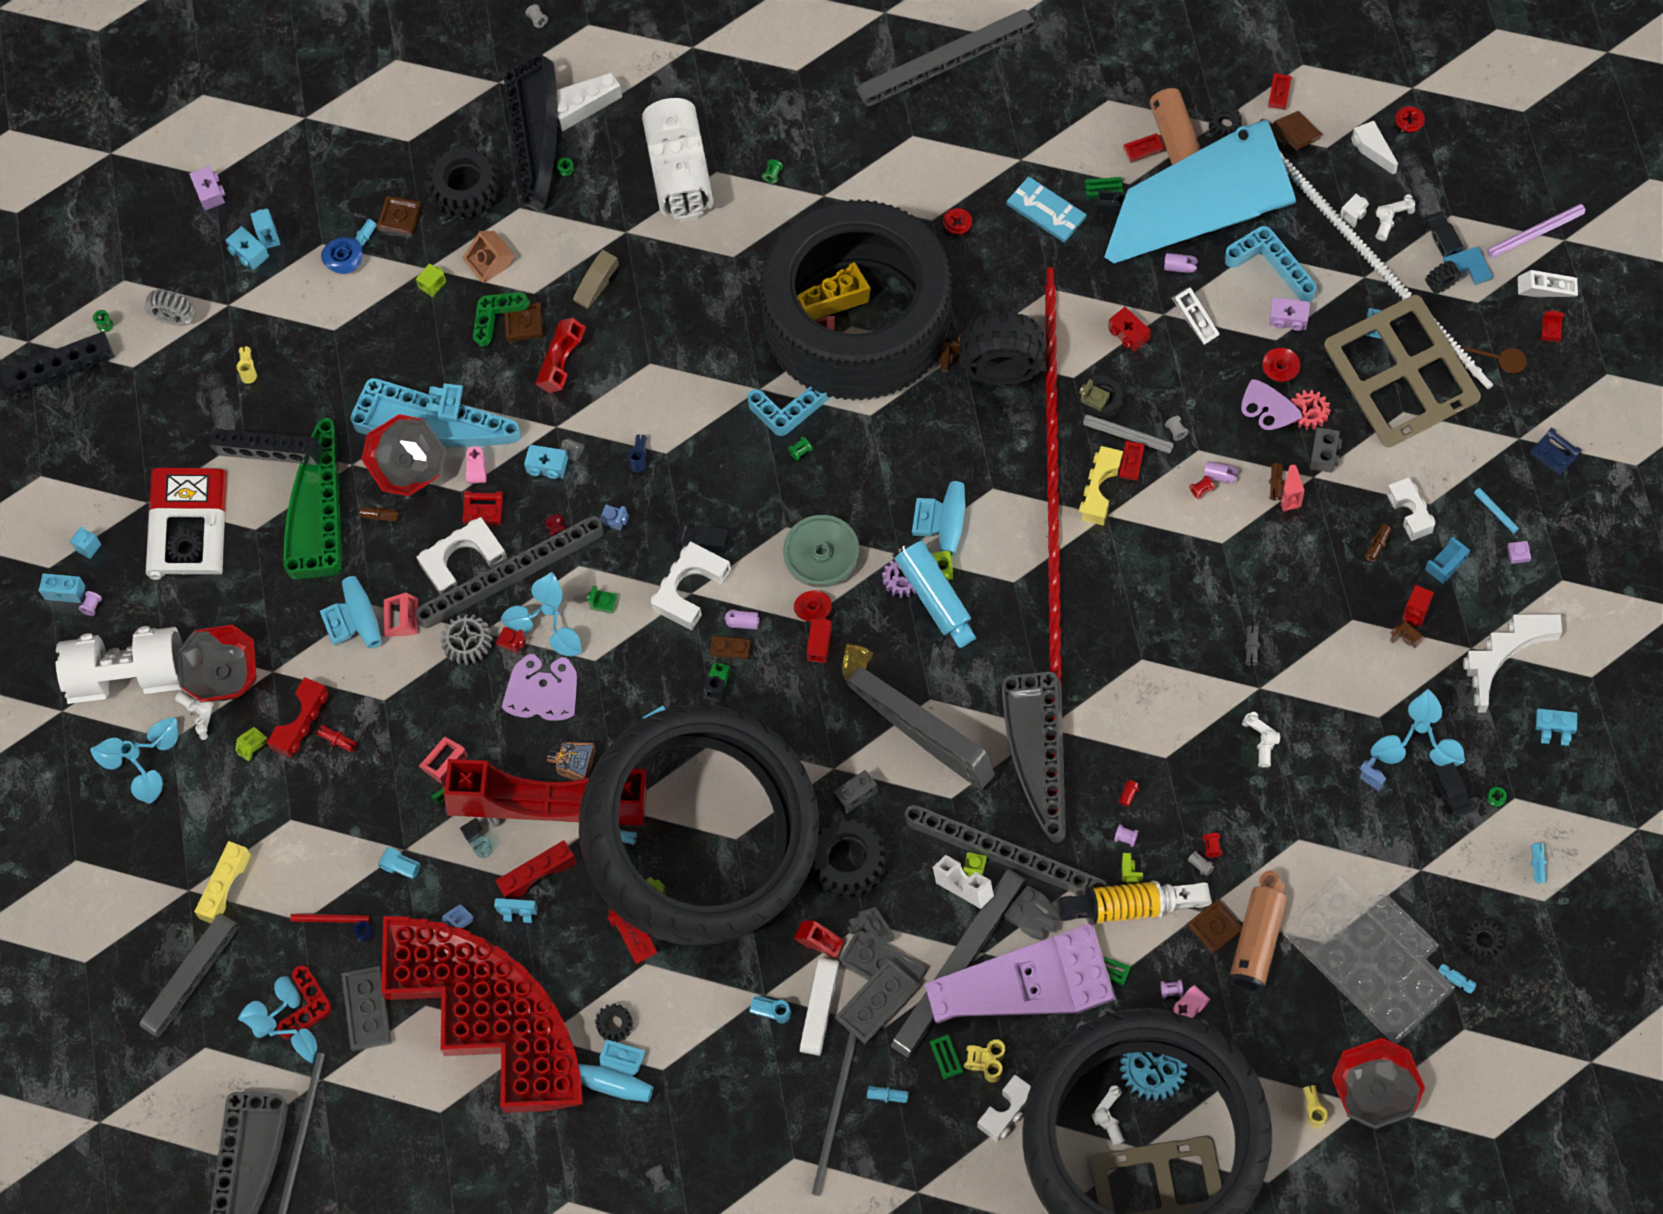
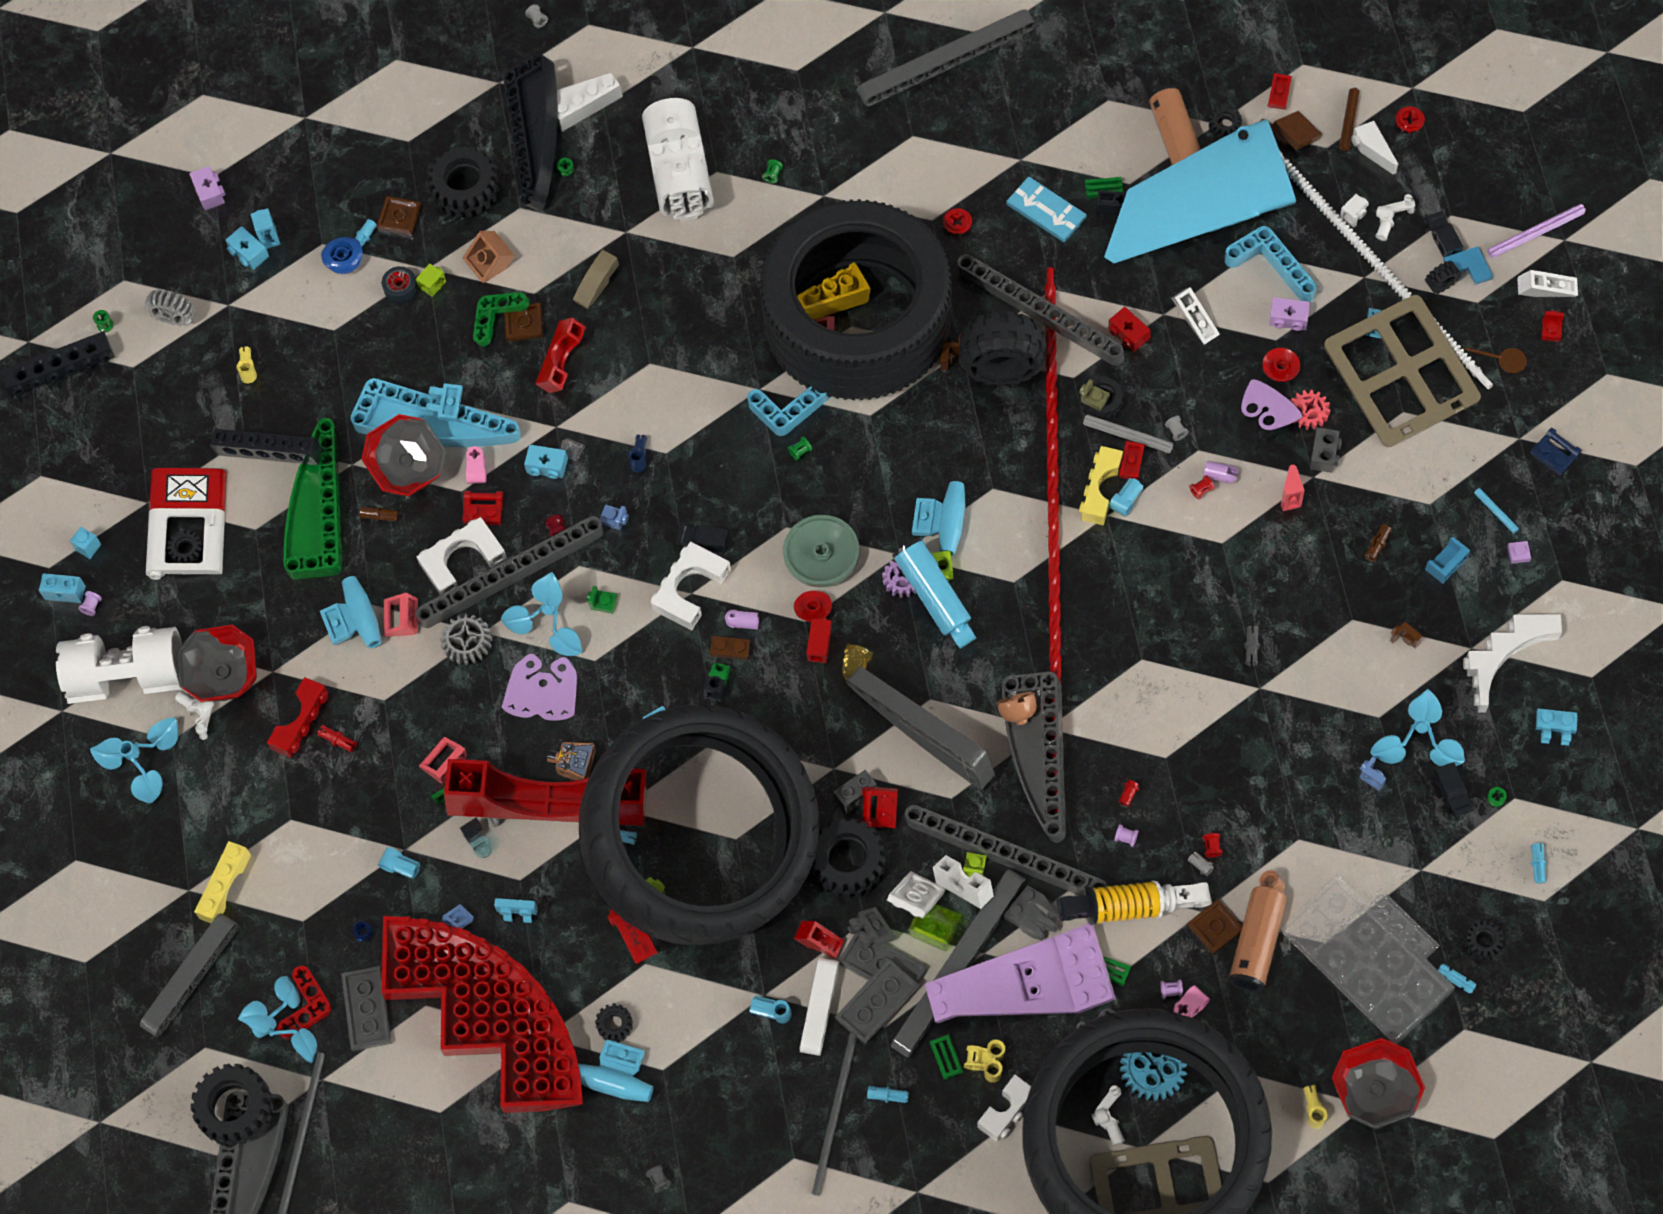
lime bracket [235,727,268,761] -> none
red piece [290,914,370,923] -> none
red arch [495,840,576,900] -> none
red bracket [496,627,526,654] -> none
lime bracket [1122,853,1143,885] -> none
red plate [1123,133,1164,163] -> none
lavender piece [1164,253,1198,273] -> none
white pin [1242,712,1280,767] -> none
reddish brown axle [1269,463,1284,501] -> none
white arch [1386,477,1435,541] -> none
red brick [1402,585,1434,627] -> none
none -> black tyre [190,1063,274,1146]
none -> wheel [381,266,418,303]
none -> red plate [860,787,898,828]
none -> white plate [887,871,946,918]
none -> clear neon green slope [909,904,962,952]
none -> dark grey beam [957,254,1125,366]
none -> nougat cylinder [996,692,1037,725]
none -> medium azure piece [1109,478,1143,517]
none -> reddish brown axle [1339,87,1360,152]

